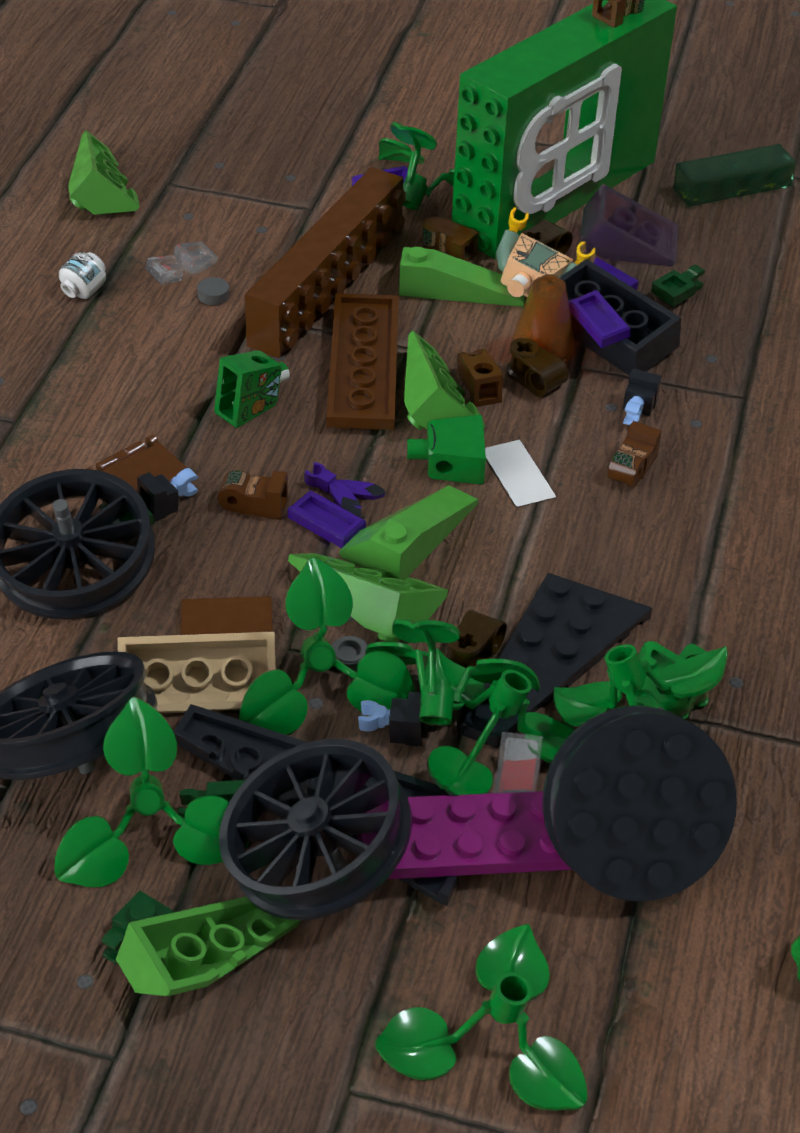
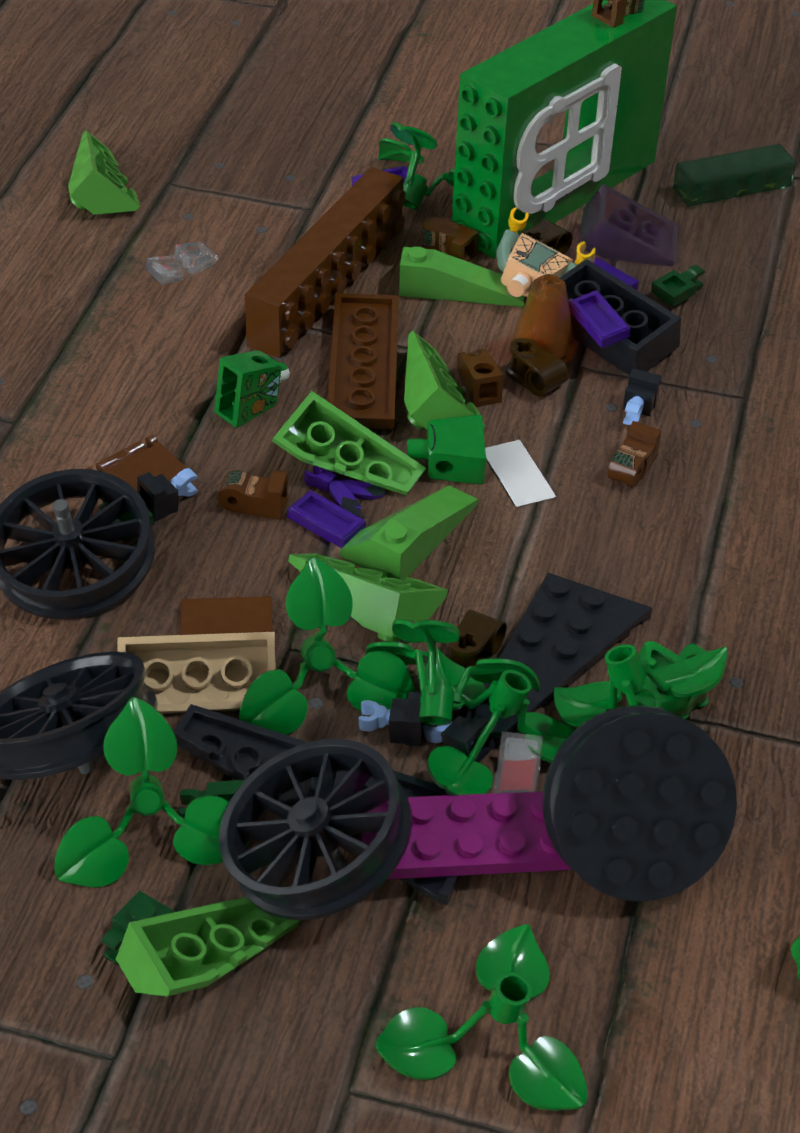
white head [59,252,106,299] -> none
dark grey tile [197,277,229,305] -> none
dark grey tile [332,636,367,672] -> none
none -> bright green wedge [272,391,426,495]
none -> black piece [422,715,495,763]

